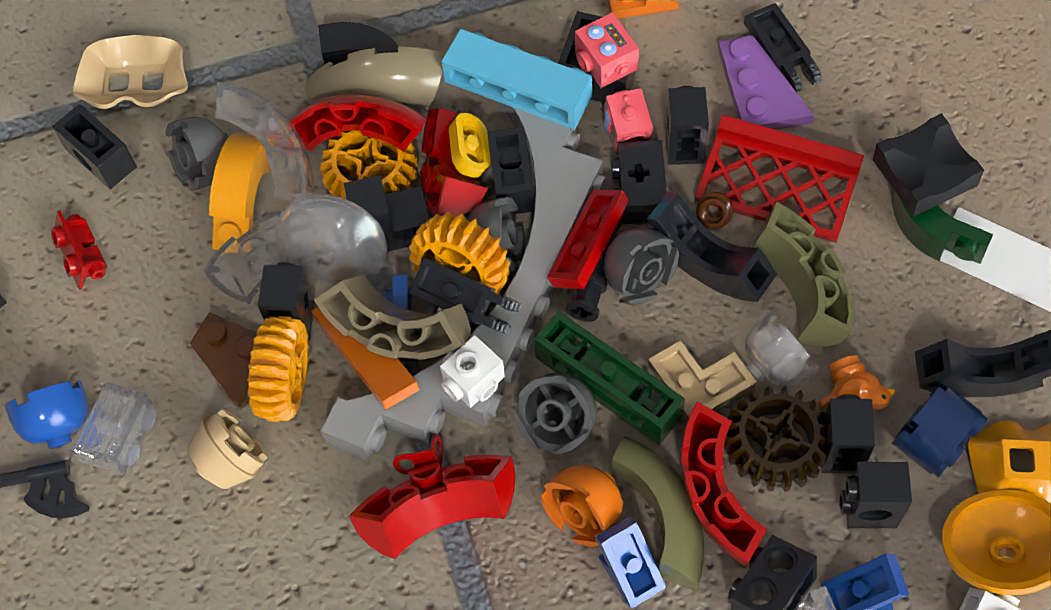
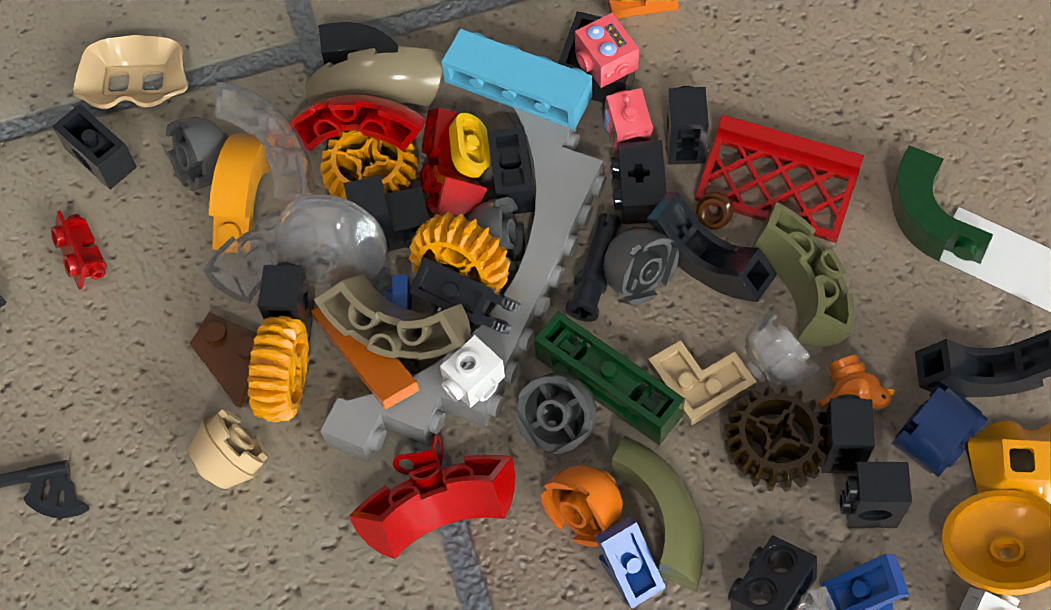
blue cylinder [4,380,88,449] -> none
clear brick [72,381,156,476] -> none
red plate [547,190,629,289] -> none
red brick [681,402,767,567] -> none
medium lavender wing [718,35,814,130] -> none
black hinge [744,3,822,93] -> none
black brick [872,113,984,217] -> none

